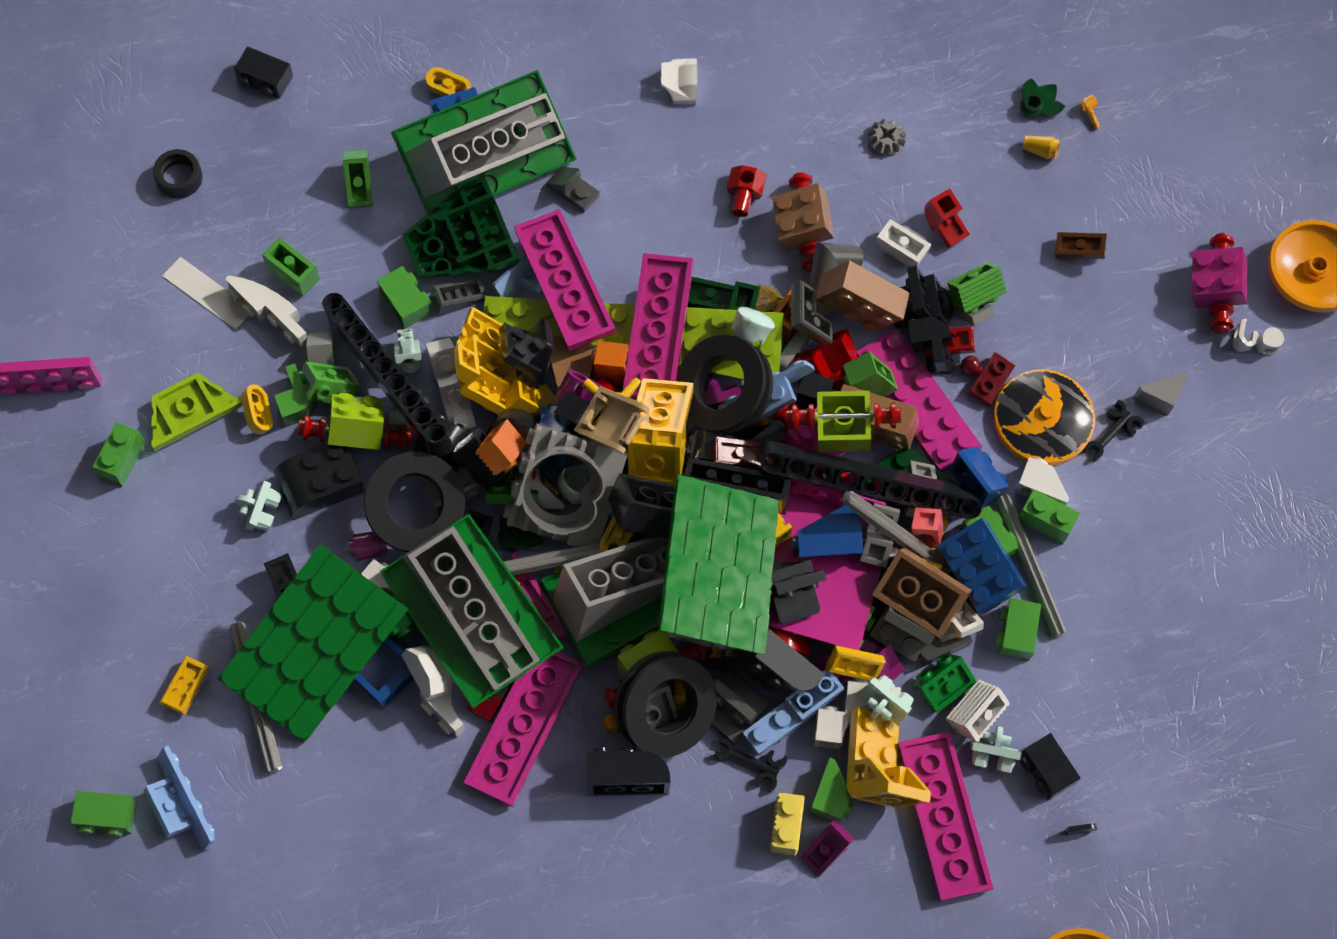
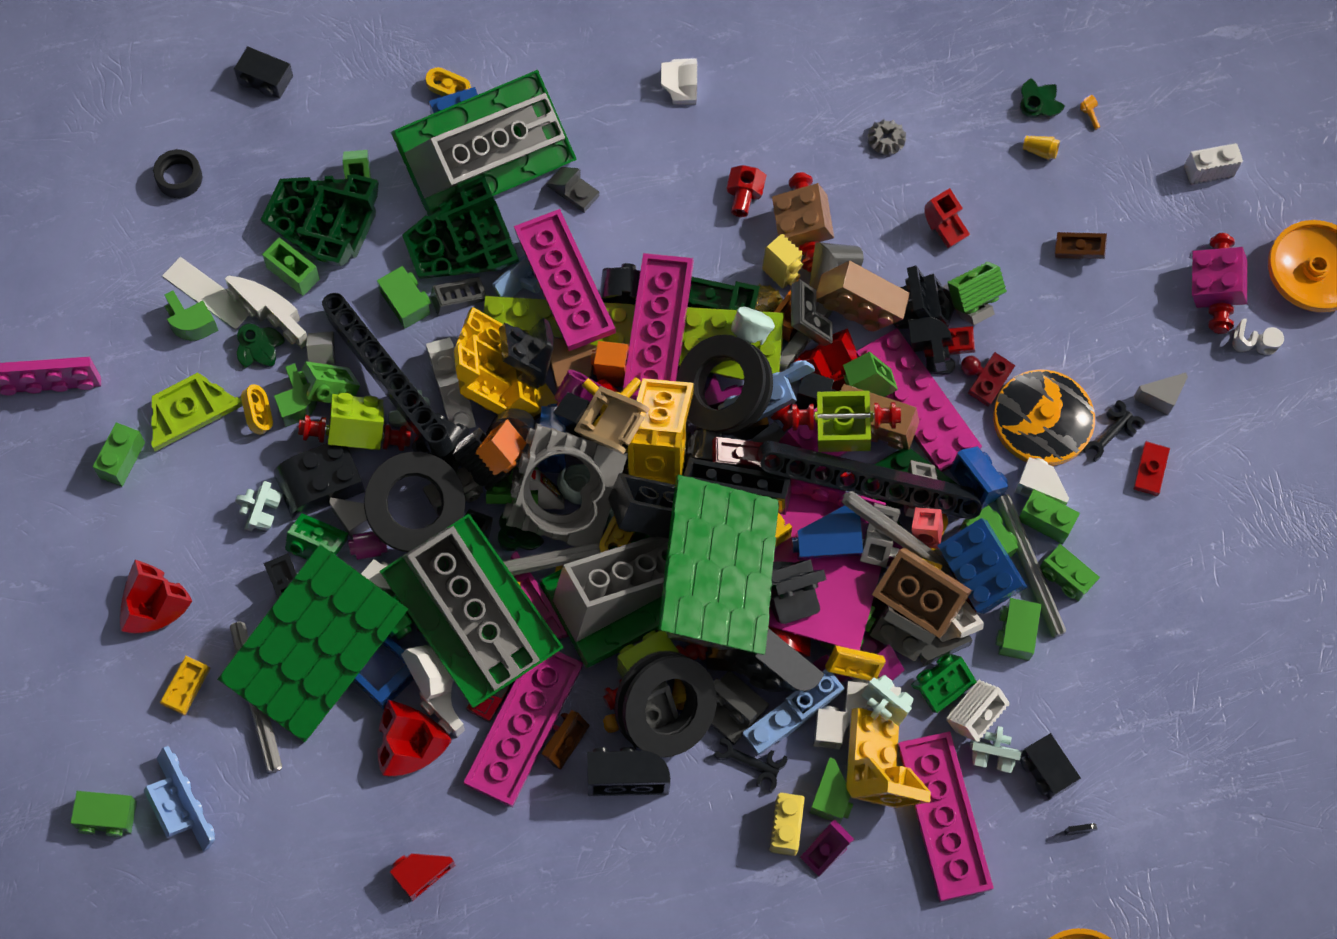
light aqua hips [394,328,421,373] -> none
white slope [876,219,931,266] -> none
none -> red brick [120,560,192,633]
none -> bright green brick [164,290,219,341]
none -> dark green plate [236,324,285,368]
none -> dark green wedge [260,174,379,266]
none -> green bracket [285,513,348,560]
none -> light grey slope [329,498,370,539]
none -> red brick [377,700,452,776]
none -> red slope [390,853,456,901]
none -> reddish brown plate [541,710,590,770]
none -> black brick [599,263,640,304]
none -> light yellow brick [762,234,803,289]
none -> bright green bracket [1040,544,1100,602]
none -> red plate [1133,441,1170,496]
none -> white brick [1184,143,1243,185]

